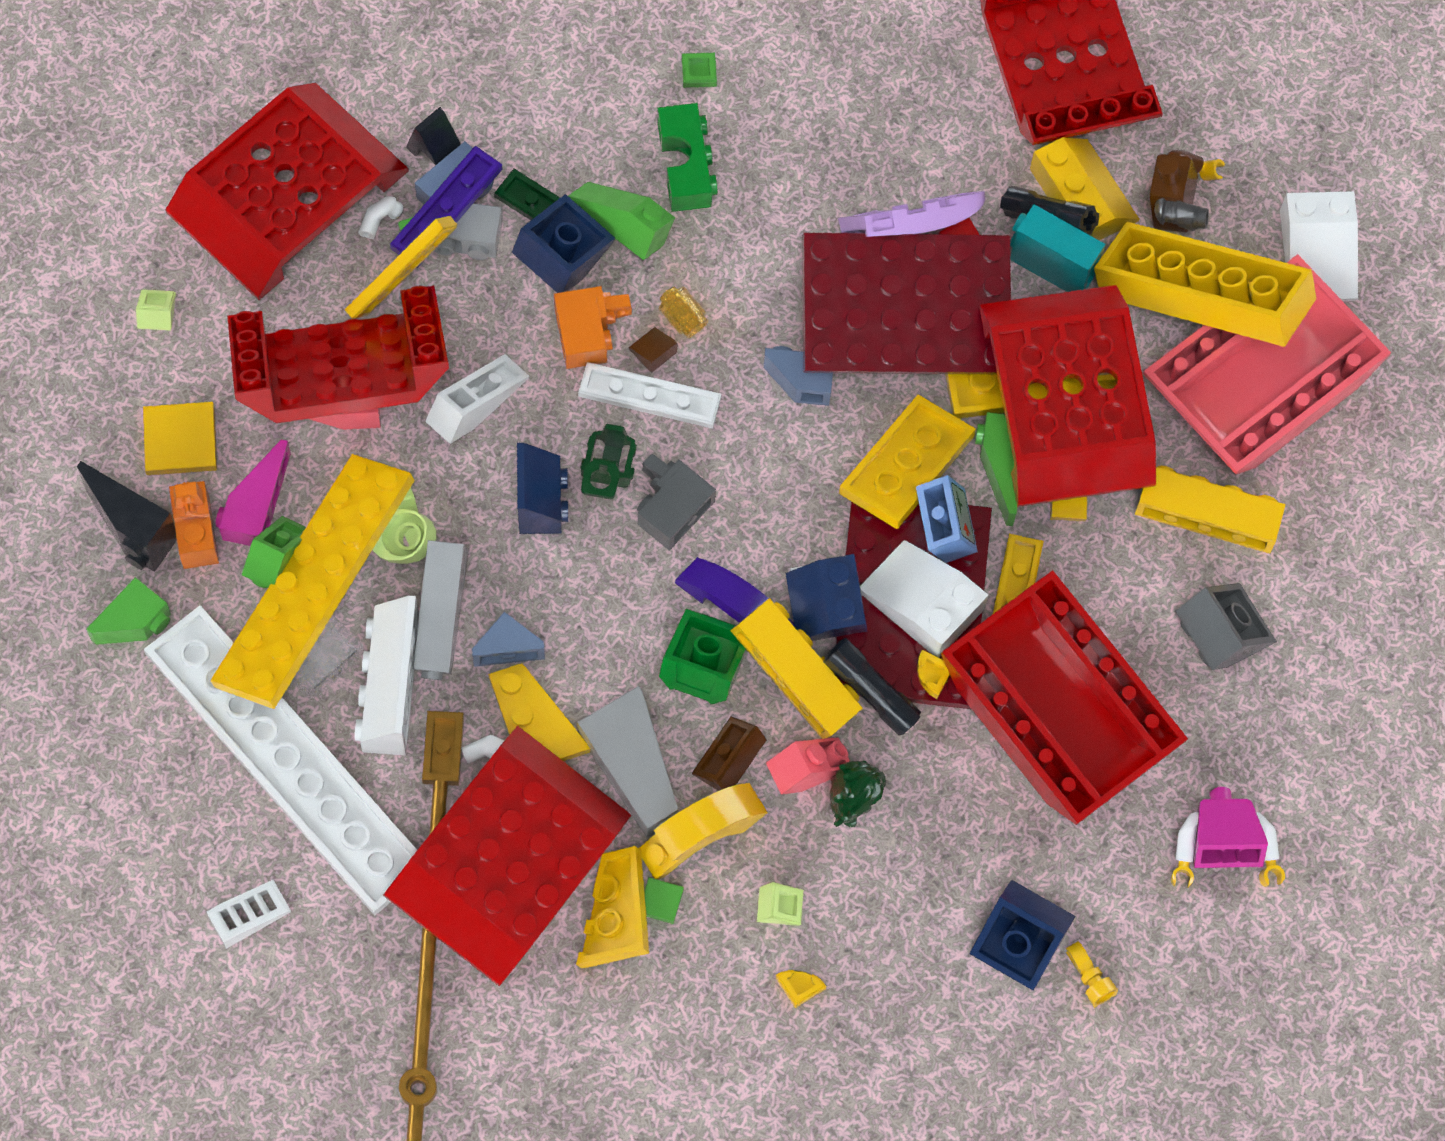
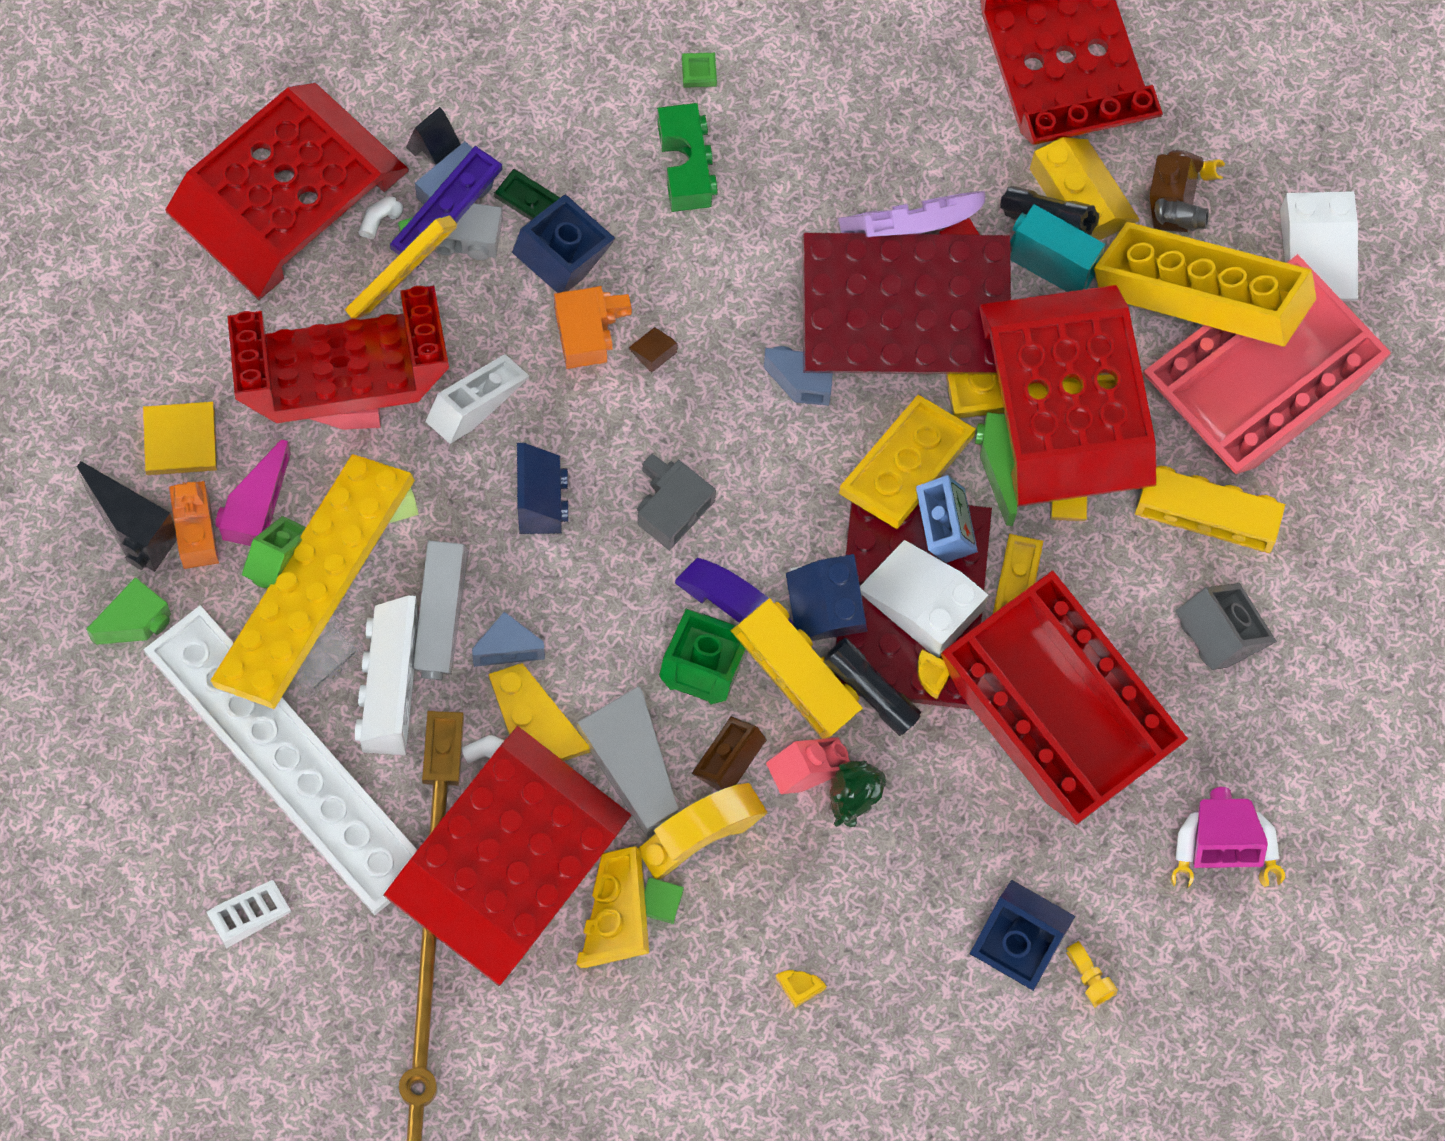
yellowish green slope [136,289,176,331] -> none
yellowish green hat [372,509,437,564] -> none
bright green slope [568,182,675,260] -> none
white tile [578,362,721,429] -> none
dark green piece [580,424,637,499] -> none
clear yellow brick [658,286,708,338] -> none
yellowish green slope [757,882,804,926] -> none

